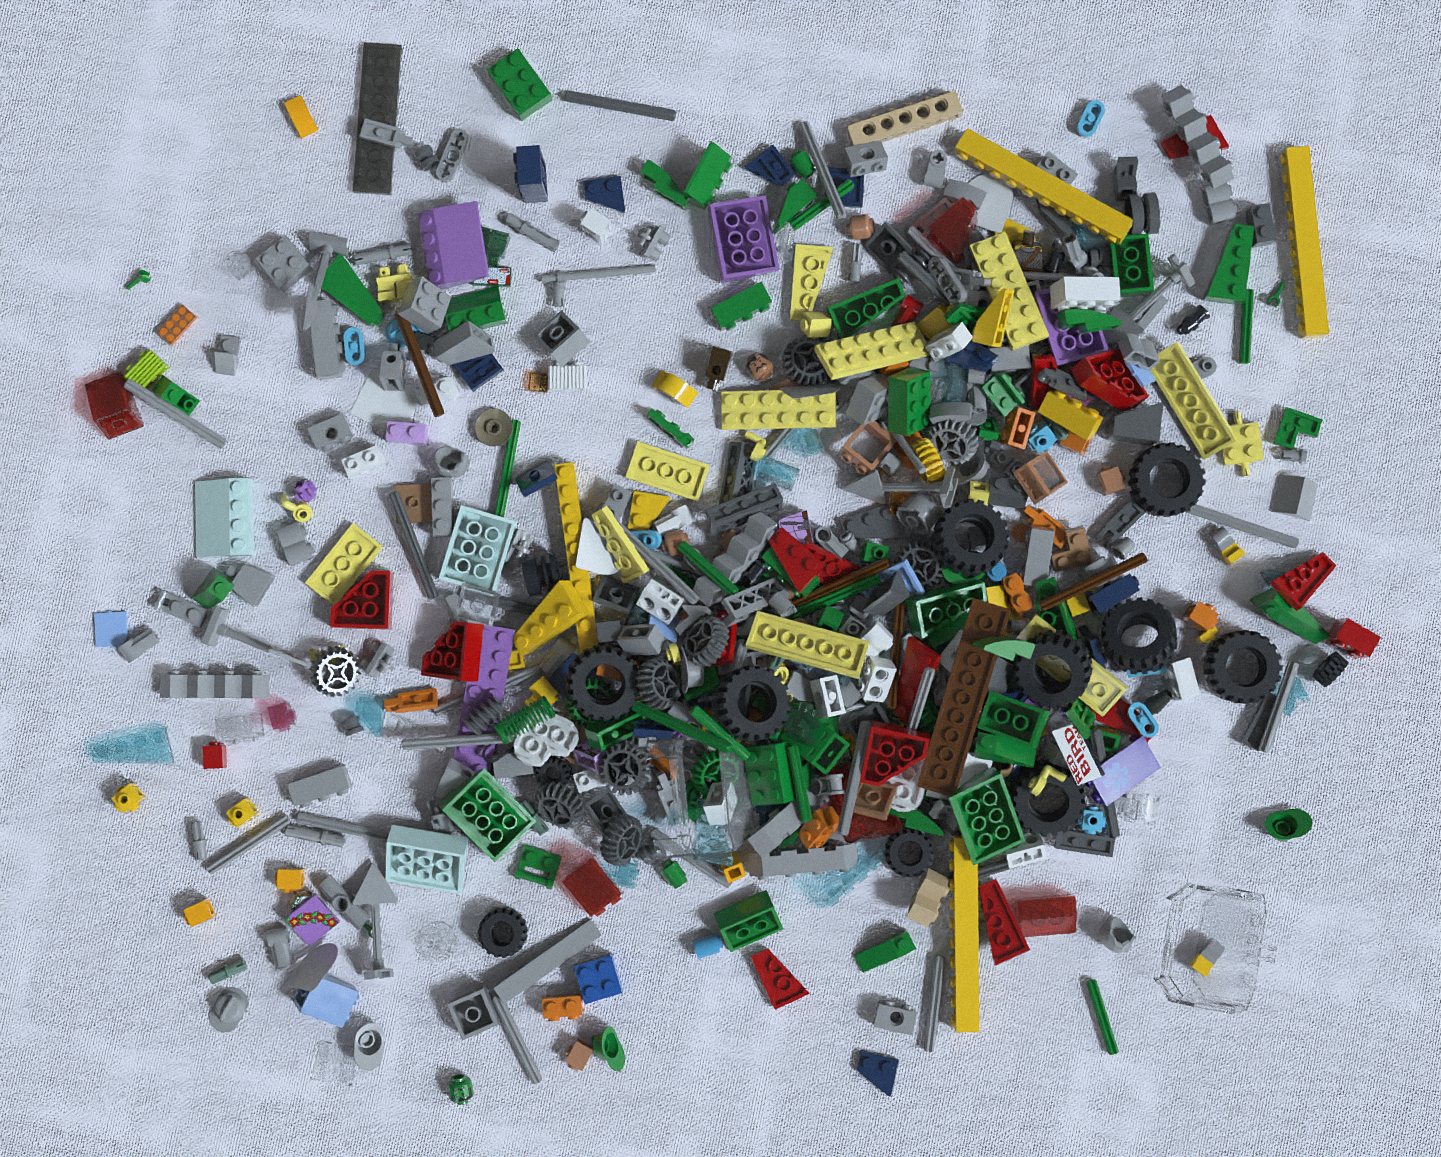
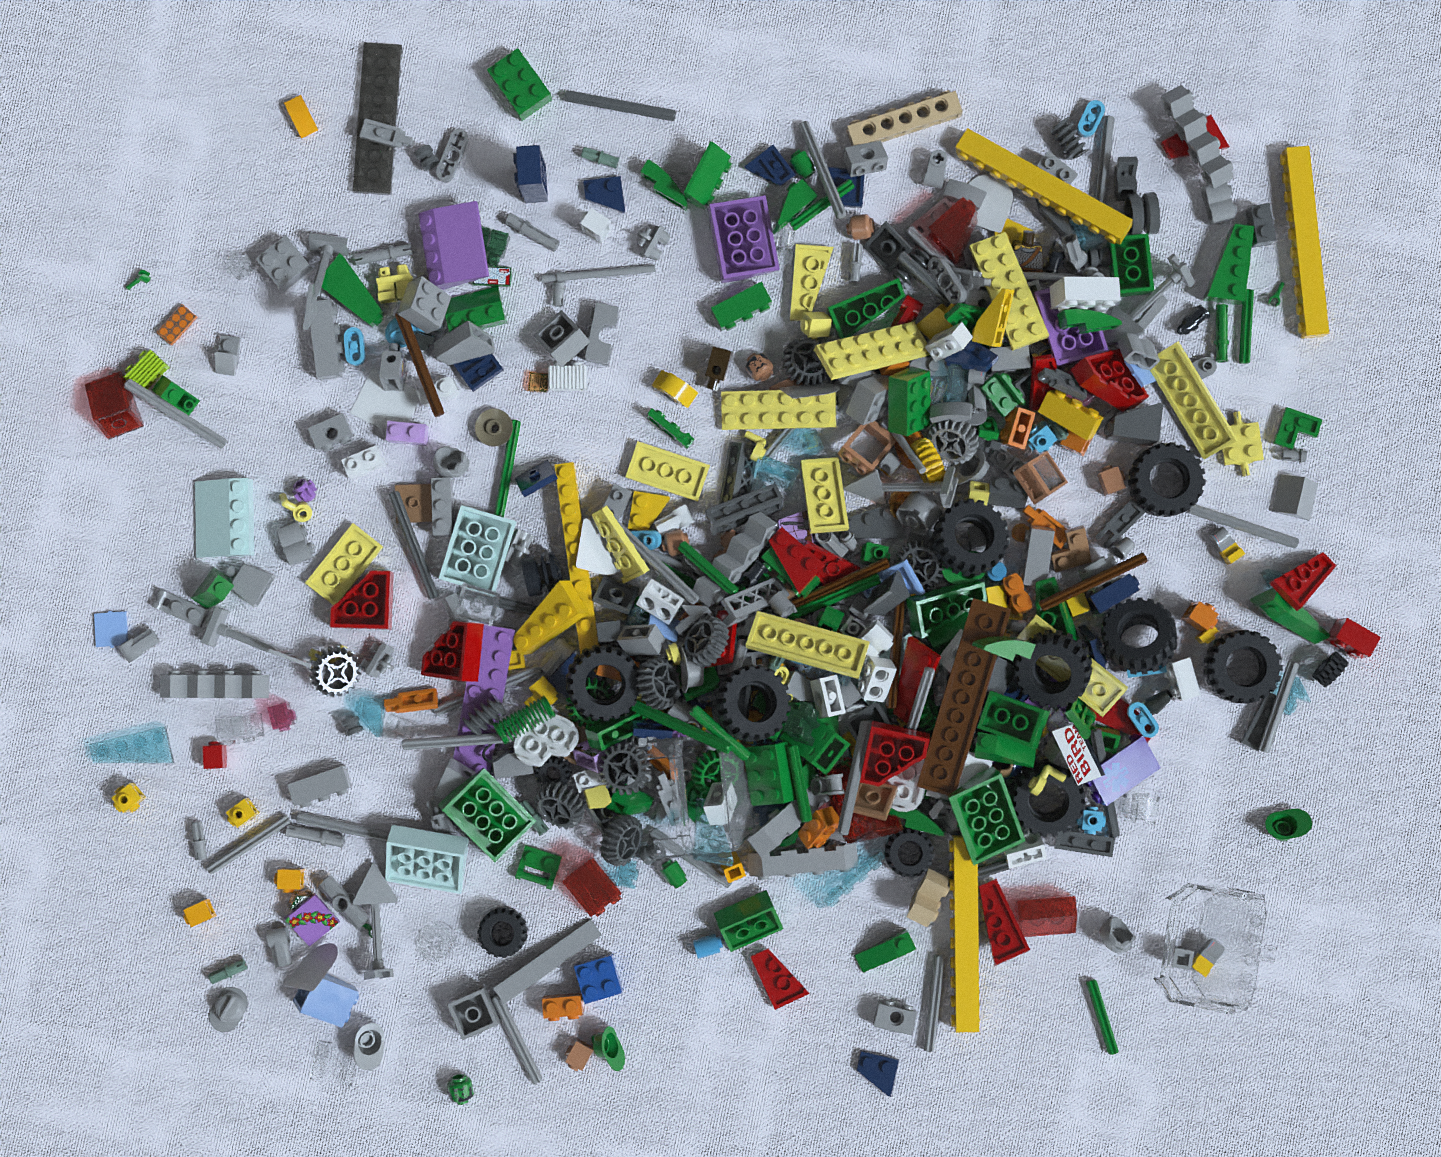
none -> sand green axle [581,147,620,169]
none -> light grey arch [582,302,620,366]
none -> light yellow slope [583,785,611,809]
none -> green slope [607,784,655,815]
none -> light yellow plate [800,457,849,534]
none -> dark grey piece [1050,117,1089,161]
none -> light grey axle [1095,115,1114,204]
none -> light grey brick [1166,946,1194,970]
none -> green pin [1214,304,1229,363]

